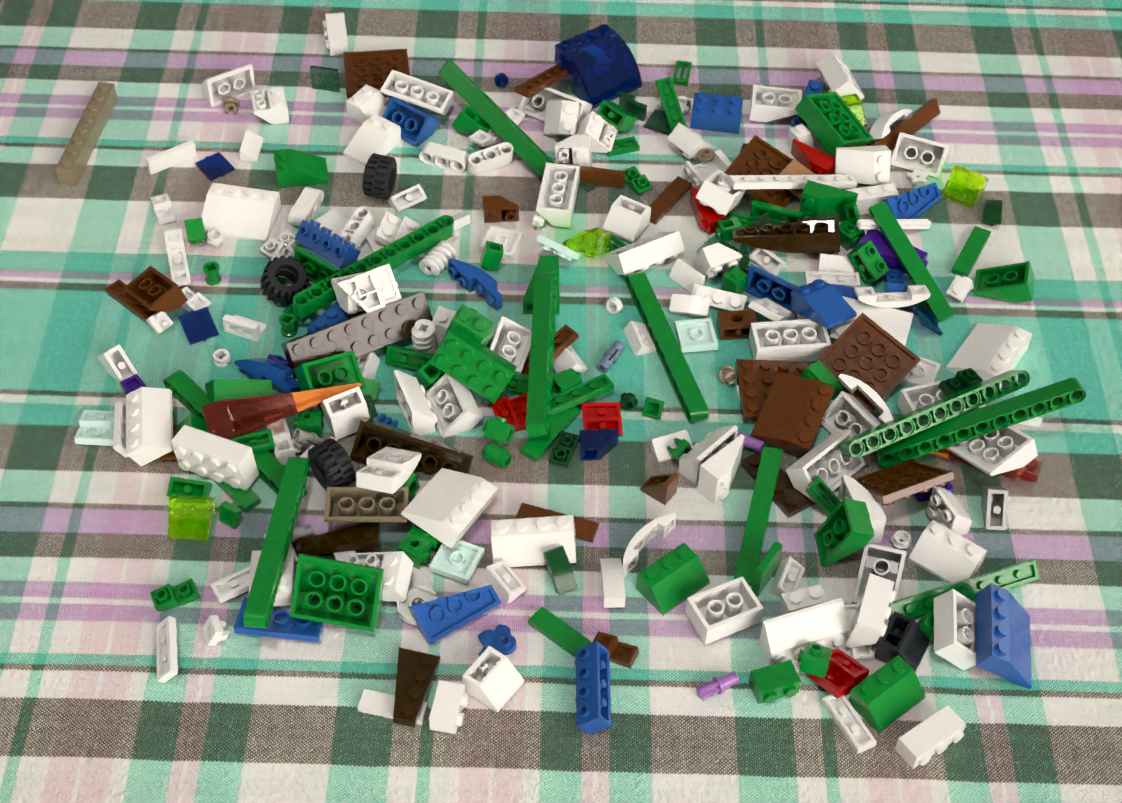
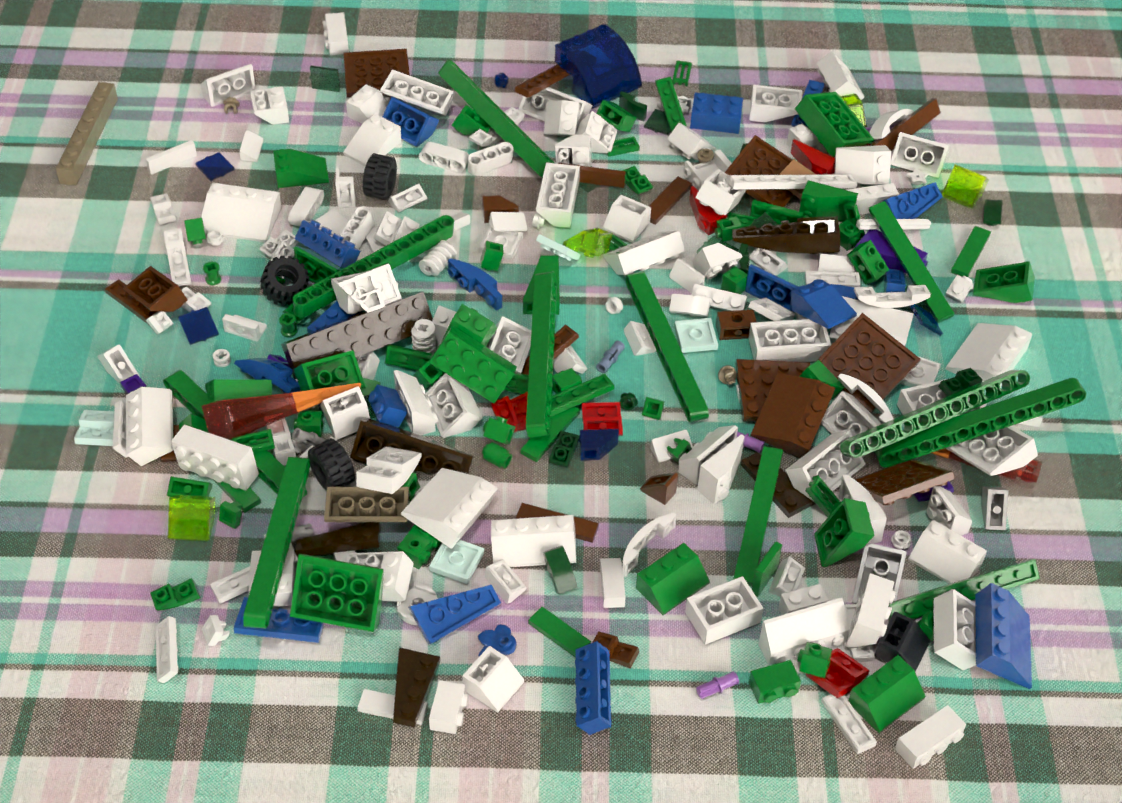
none -> white panel [335,168,356,207]
none -> blue brick [368,384,408,427]
none -> white slope [489,212,527,231]

